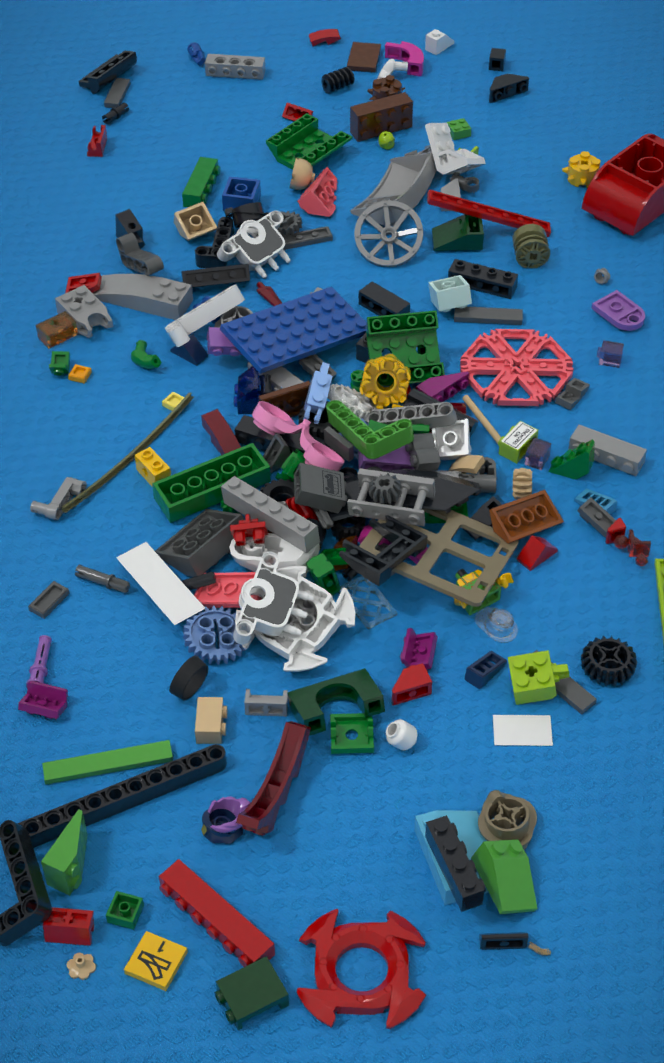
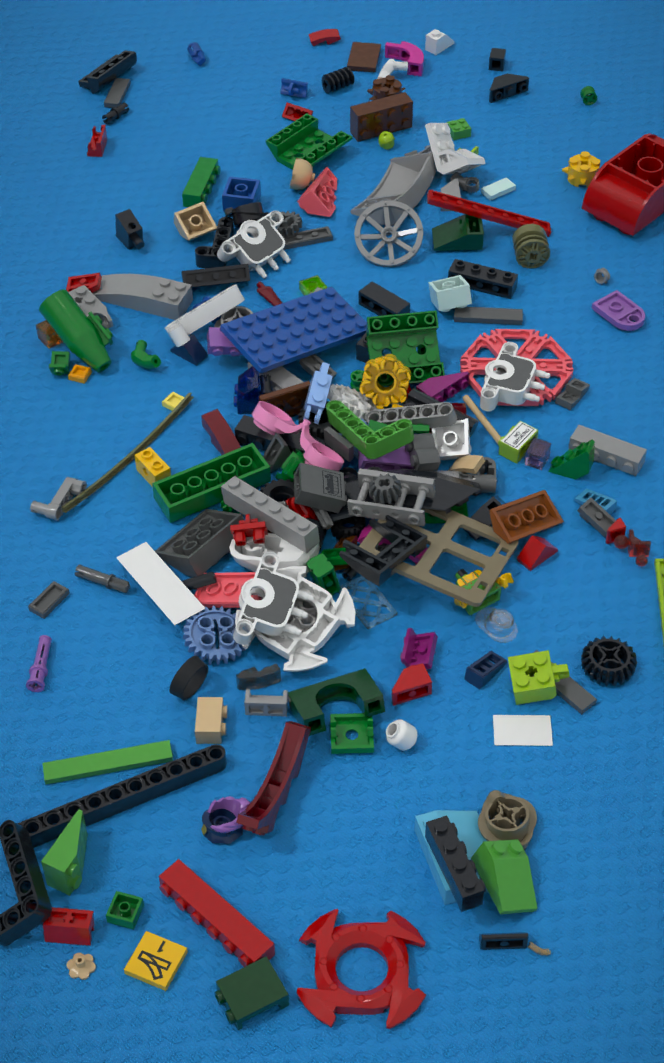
magenta bracket [18,681,68,719] -> none
dark grey beam [116,232,164,275] -> none
light grey brick [205,54,266,80] -> none
tan gear [513,468,532,499] -> none
clear purple brick [597,340,624,368] -> none
none -> green piece [39,289,113,372]
none -> clear smoke slope [236,664,281,690]
none -> blue hips [280,78,308,98]
none -> clear neon green piece [299,275,327,296]
none -> white piece [480,342,550,411]
none -> light aqua tile [481,177,516,201]
none -> green wheel [580,86,597,105]

